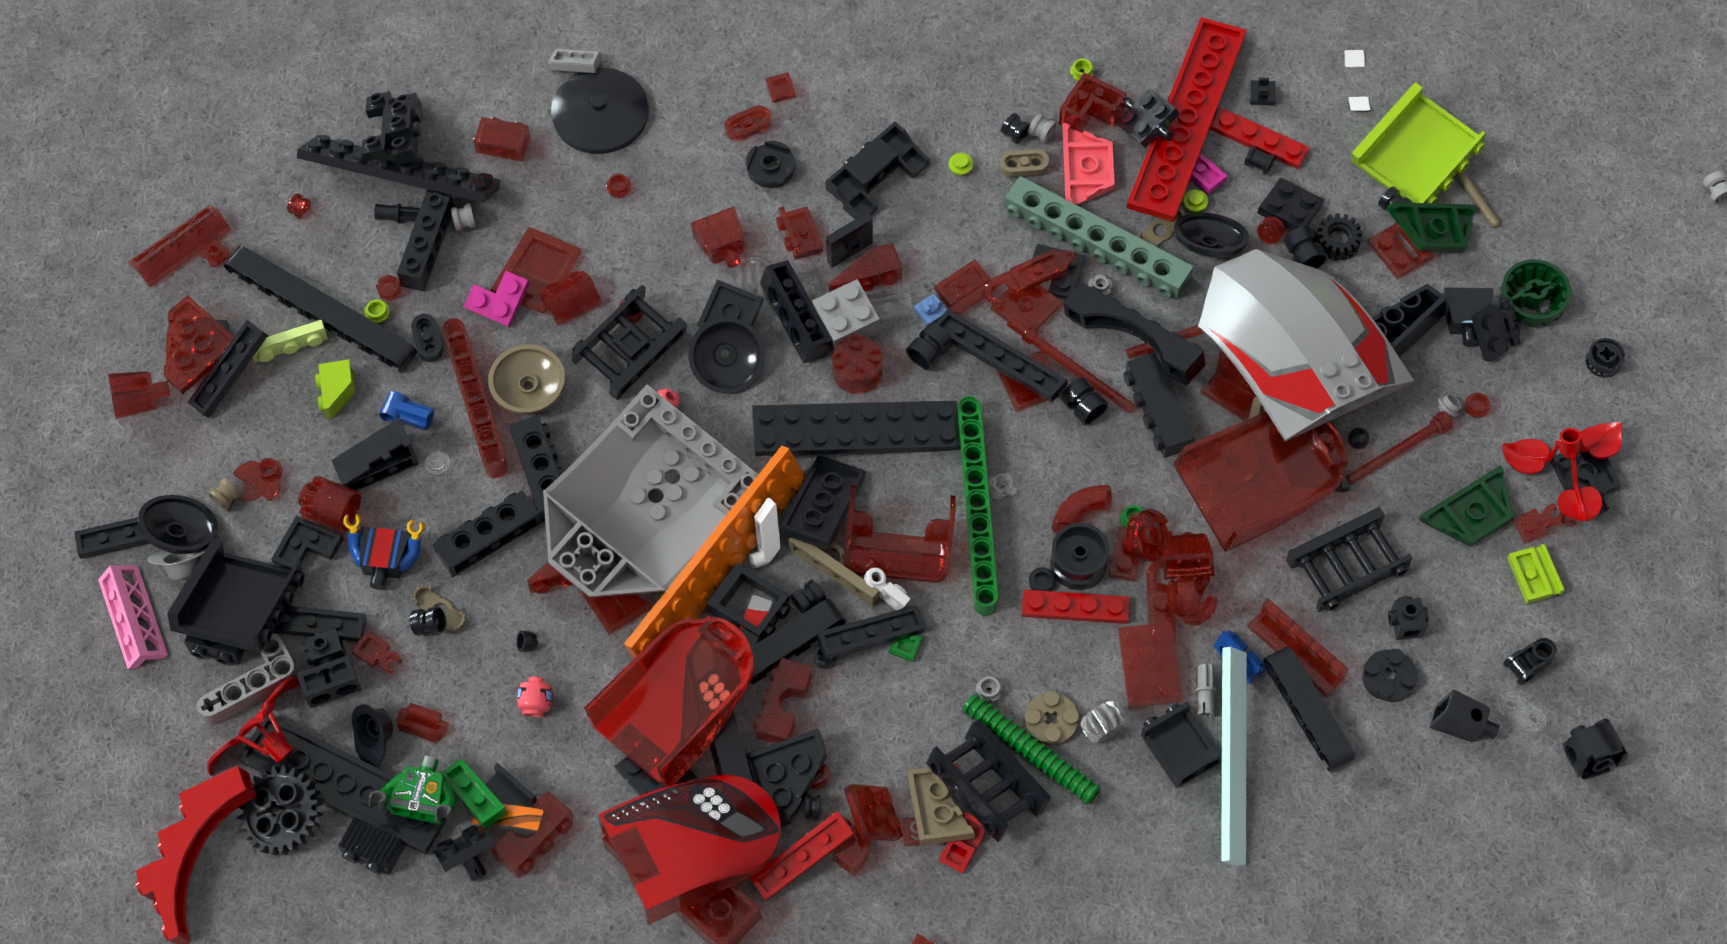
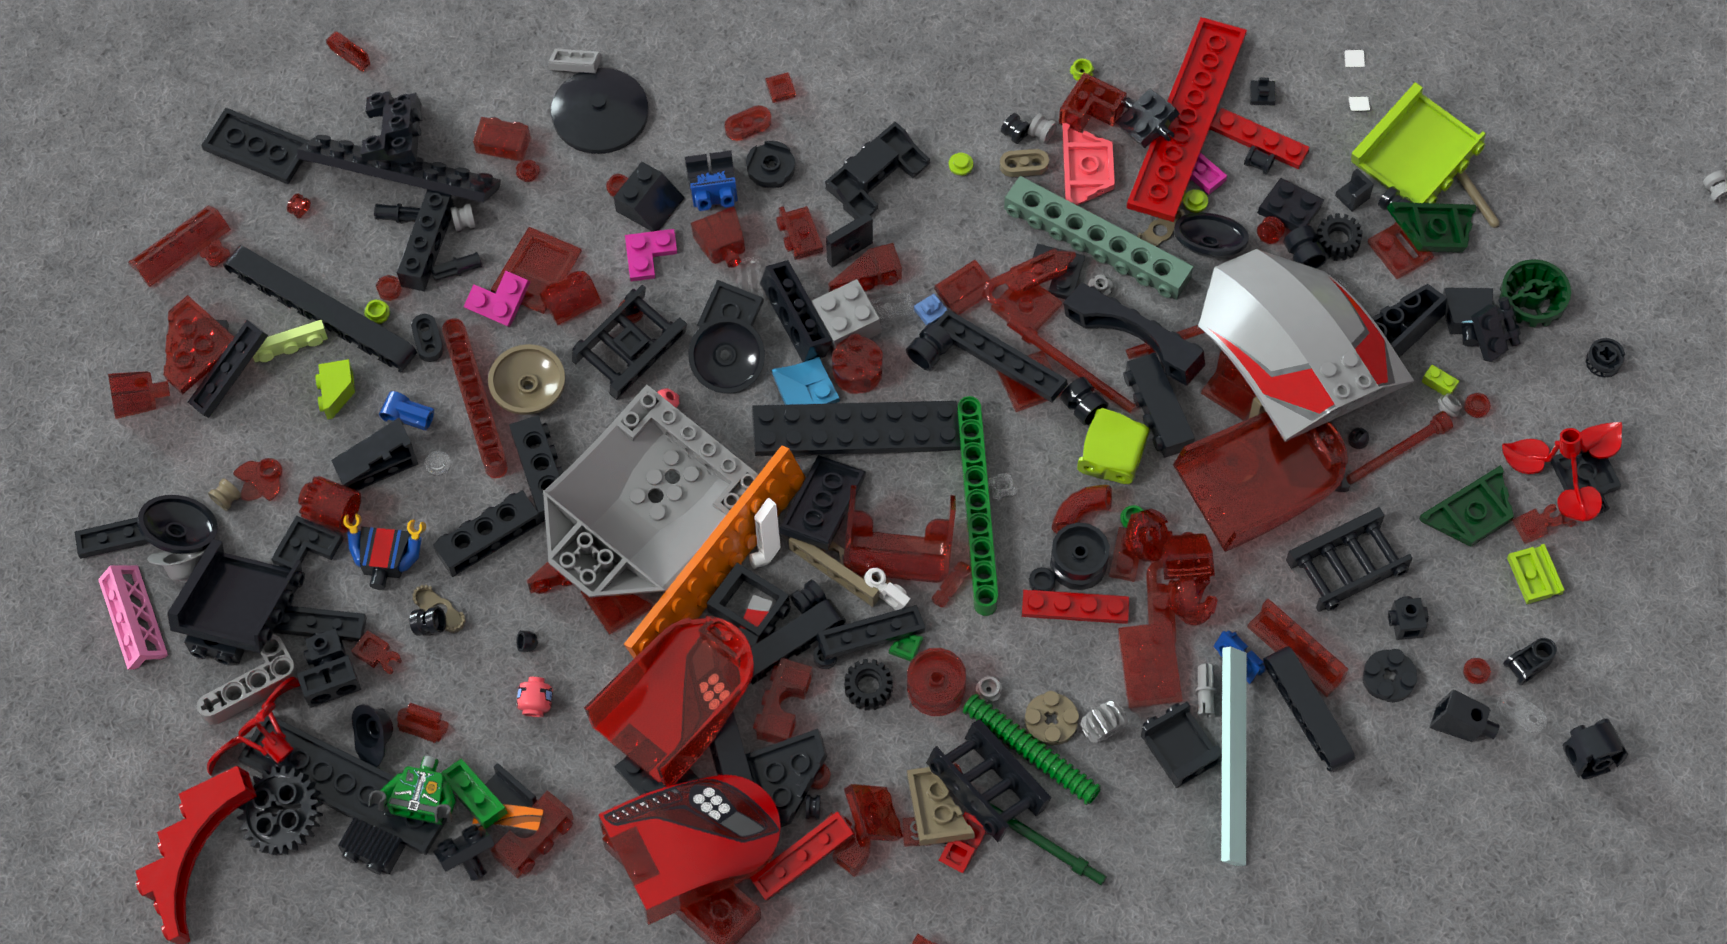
none -> black plate [201,107,309,184]
none -> clear red piece [326,31,371,72]
none -> black axle [431,252,482,281]
none -> clear red plate [516,160,540,182]
none -> black slope [614,162,684,231]
none -> dark pink plate [625,229,677,282]
none -> hips [685,150,738,211]
none -> dark azure plate [772,357,840,405]
none -> black tyre [844,659,893,711]
none -> clear red wheel [907,648,966,716]
none -> clear red axle [932,561,971,608]
none -> dark green bar [989,802,1107,886]
none -> lime piece [1077,408,1150,484]
none -> black panel [1335,169,1374,212]
none -> lime piece [1422,365,1459,396]
none -> clear red plate [1463,658,1491,684]

